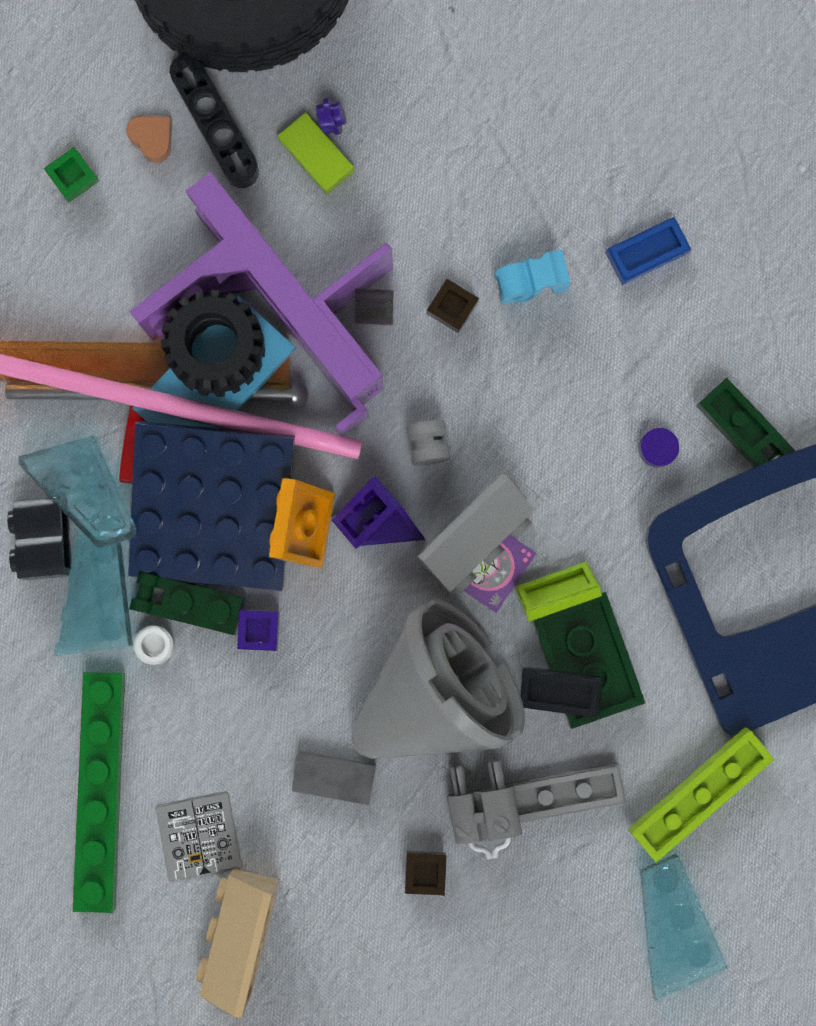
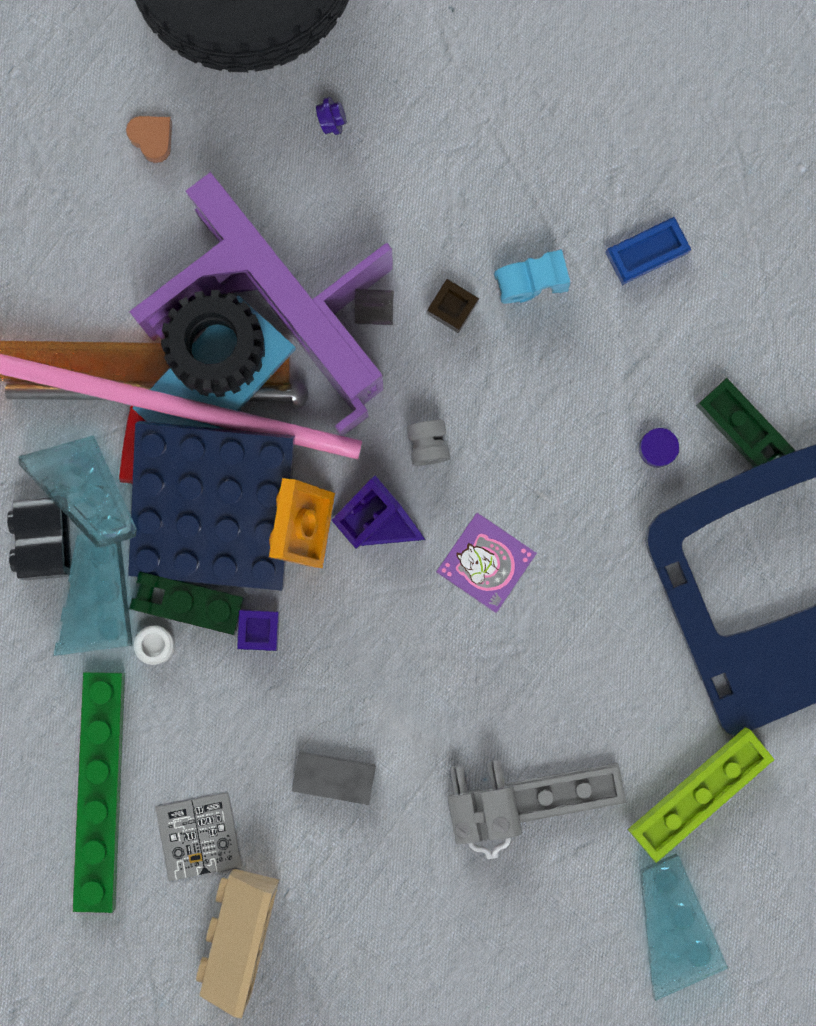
green plate [43,147,99,203] -> none
black beam [169,54,259,188] -> none
lime tile [277,112,355,196] -> none
light grey cone [352,599,525,759] -> none
dark brown plate [405,851,447,896] -> none
light grey slope [417,472,534,593] -> none
lime tile [514,561,602,622] -> none
black tile [520,667,603,718] -> none
dark green plate [532,592,645,729] -> none

